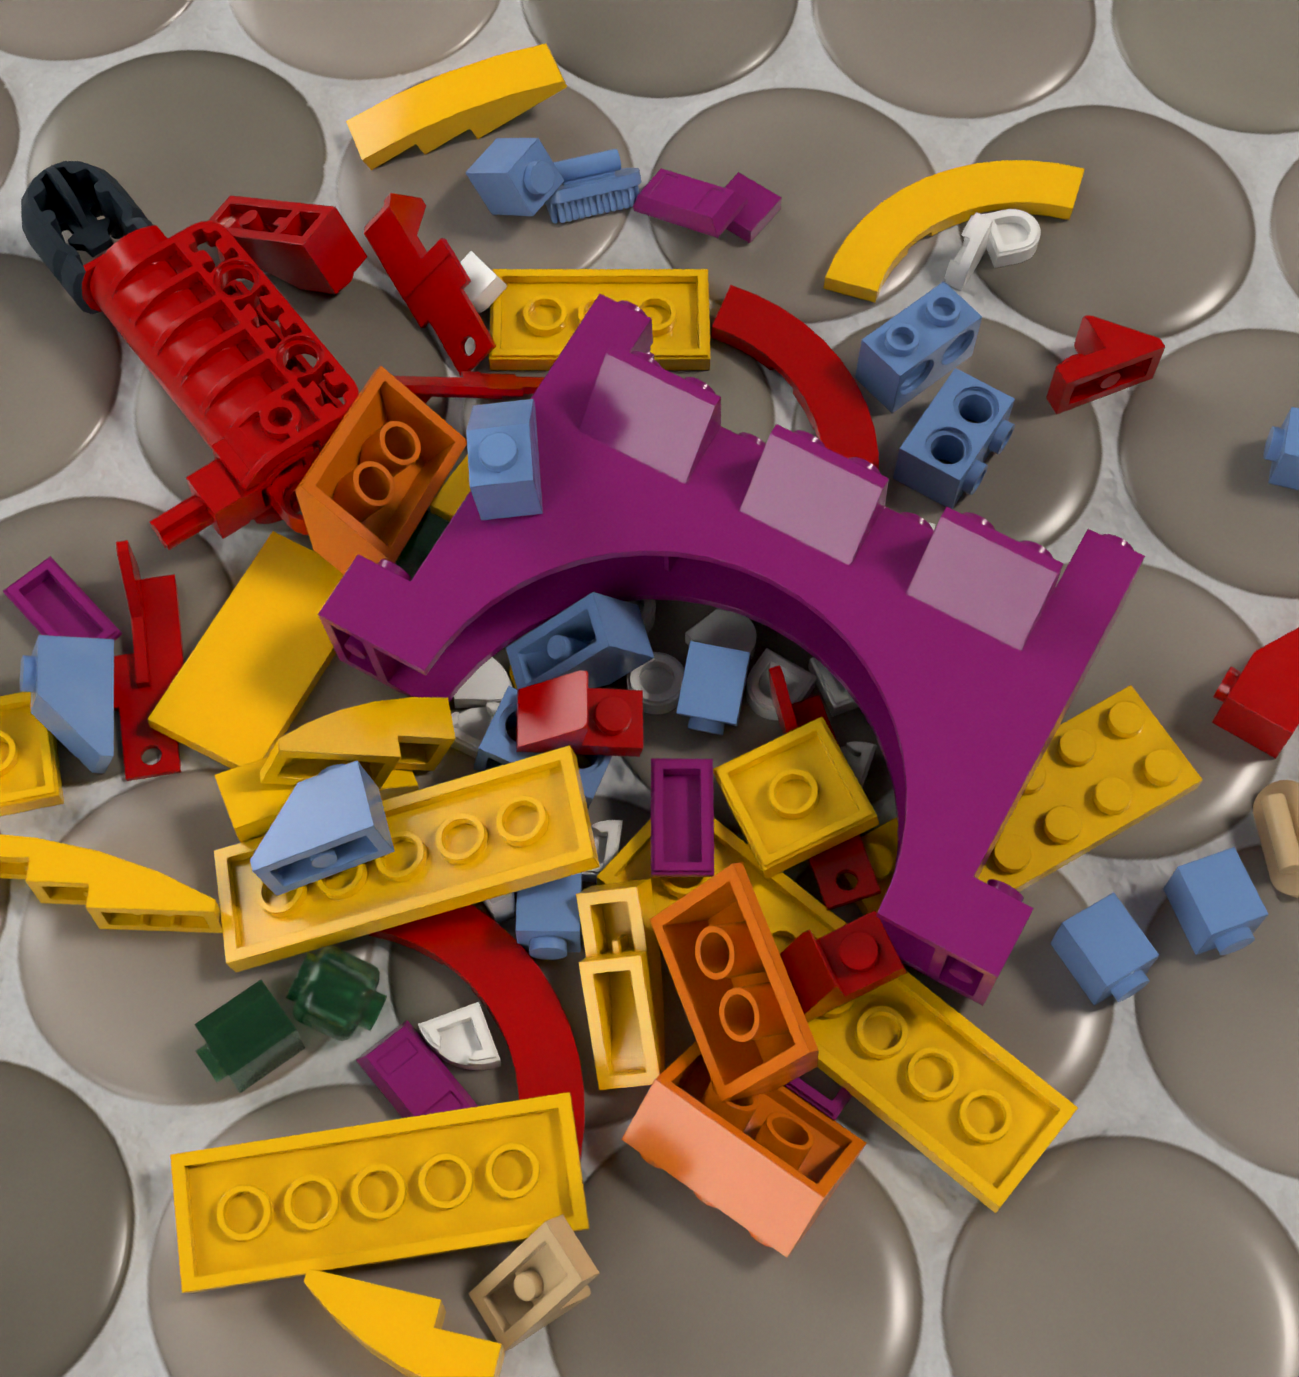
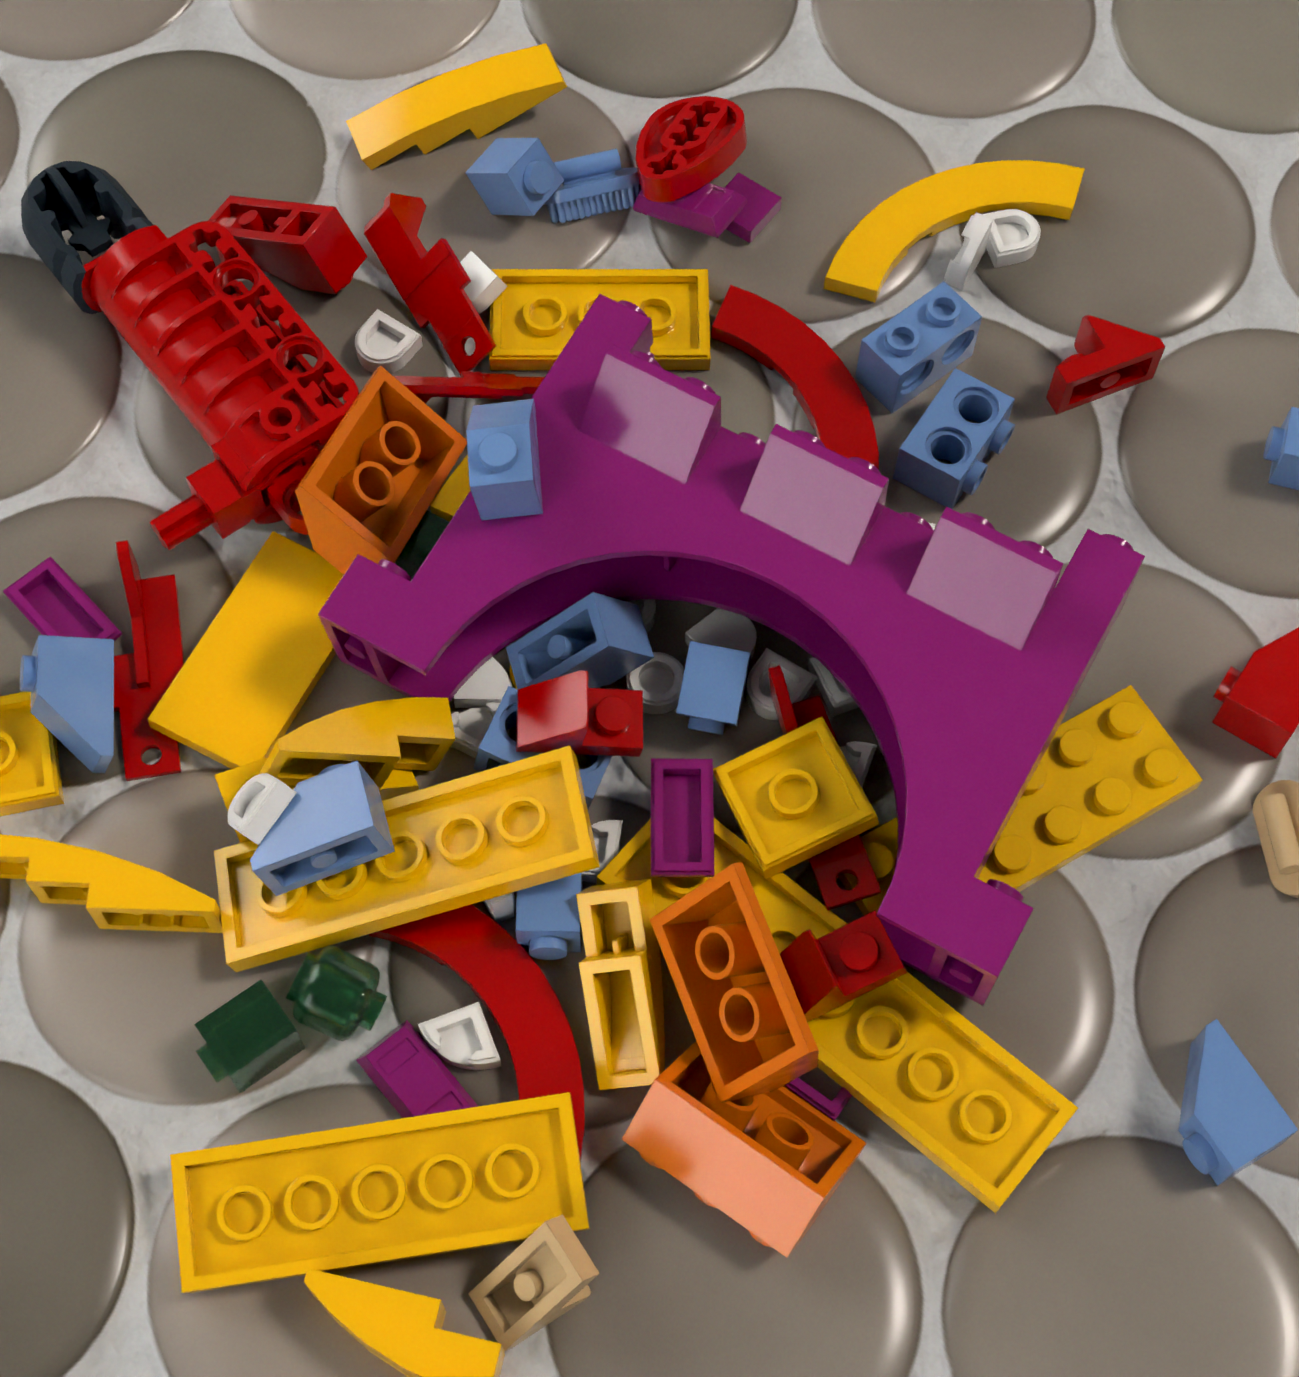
medium blue brick [1050,892,1159,1006] -> none
medium blue brick [1163,847,1269,955] -> none
none -> white tile [227,773,297,845]
none -> white tile [355,309,423,374]
none -> red piece [636,96,747,202]
none -> medium blue slope [1178,1019,1298,1186]

